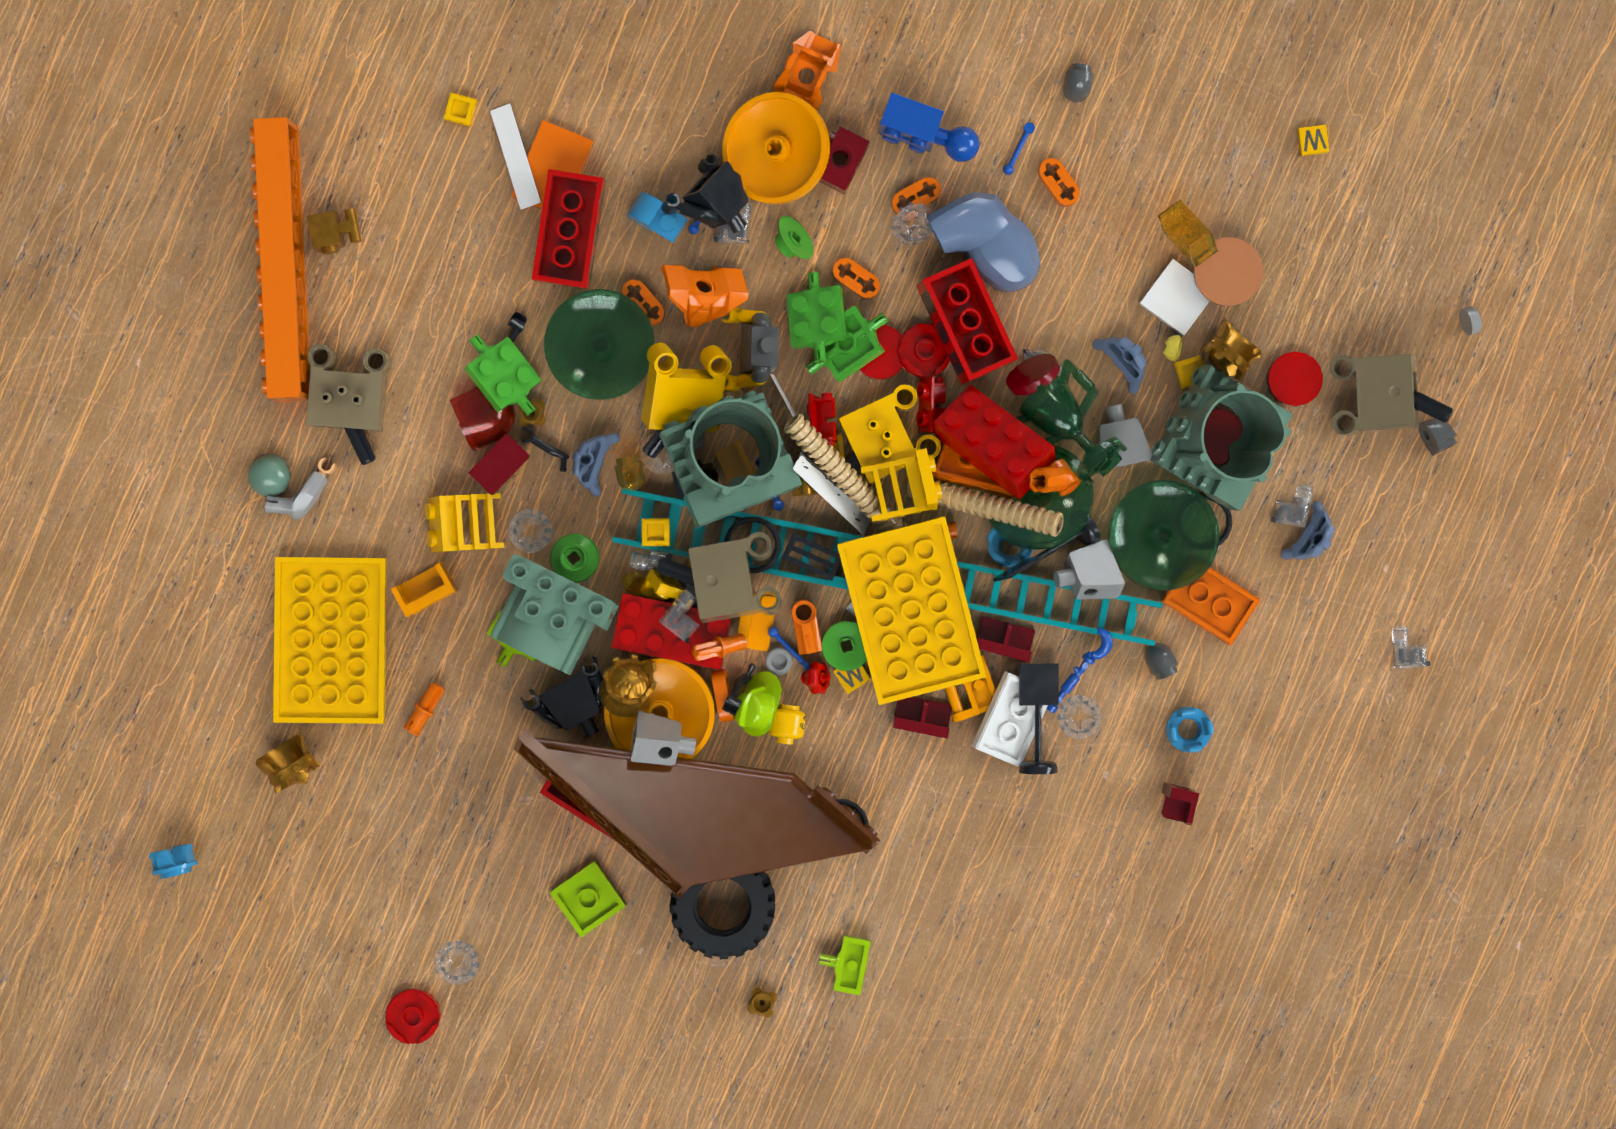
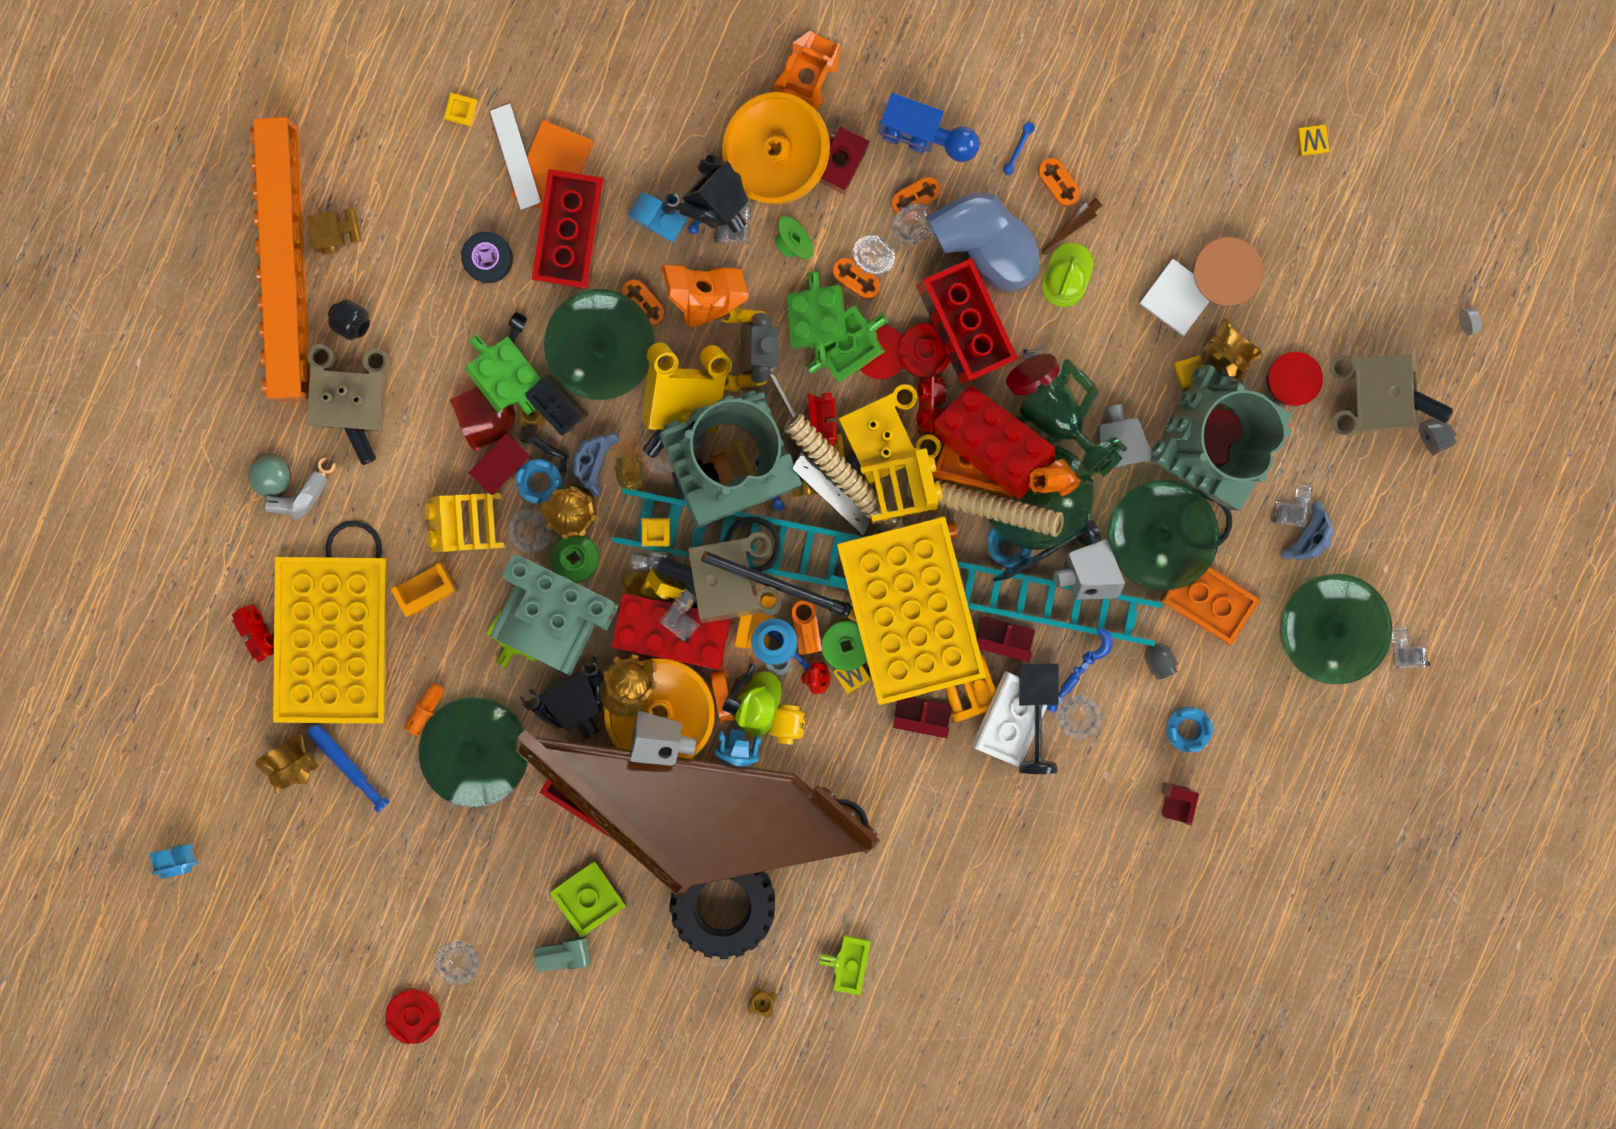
orange axle [692,633,747,661] -> none
black tile [782,533,841,581] -> none
dark grey piece [1063,63,1094,103] -> none
sand blue piece [1092,337,1147,394] -> none
clear yellow panel [1158,199,1218,267] -> none
light yellow piece [1163,335,1182,362] -> none
none -> red hinge [232,604,274,663]
none -> blue piece [307,723,390,813]
none -> black piece [326,521,382,558]
none -> black head [328,299,370,340]
none -> clear green dish [419,697,528,807]
none -> black wheel [461,232,513,283]
none -> dark azure piece [515,459,562,505]
none -> black hinge [526,375,588,436]
none -> sand green piece [534,937,591,972]
none -> pearl gold hair [539,485,597,539]
none -> black piece [701,551,858,624]
none -> orange beam [711,452,735,486]
none -> dark azure piece [714,729,761,766]
none -> dark azure piece [751,619,797,666]
none -> clear gear [851,235,895,277]
none -> reddish brown piece [1042,198,1103,255]
none -> lime piece [1042,242,1094,307]
none -> clear green dish [1280,574,1392,684]

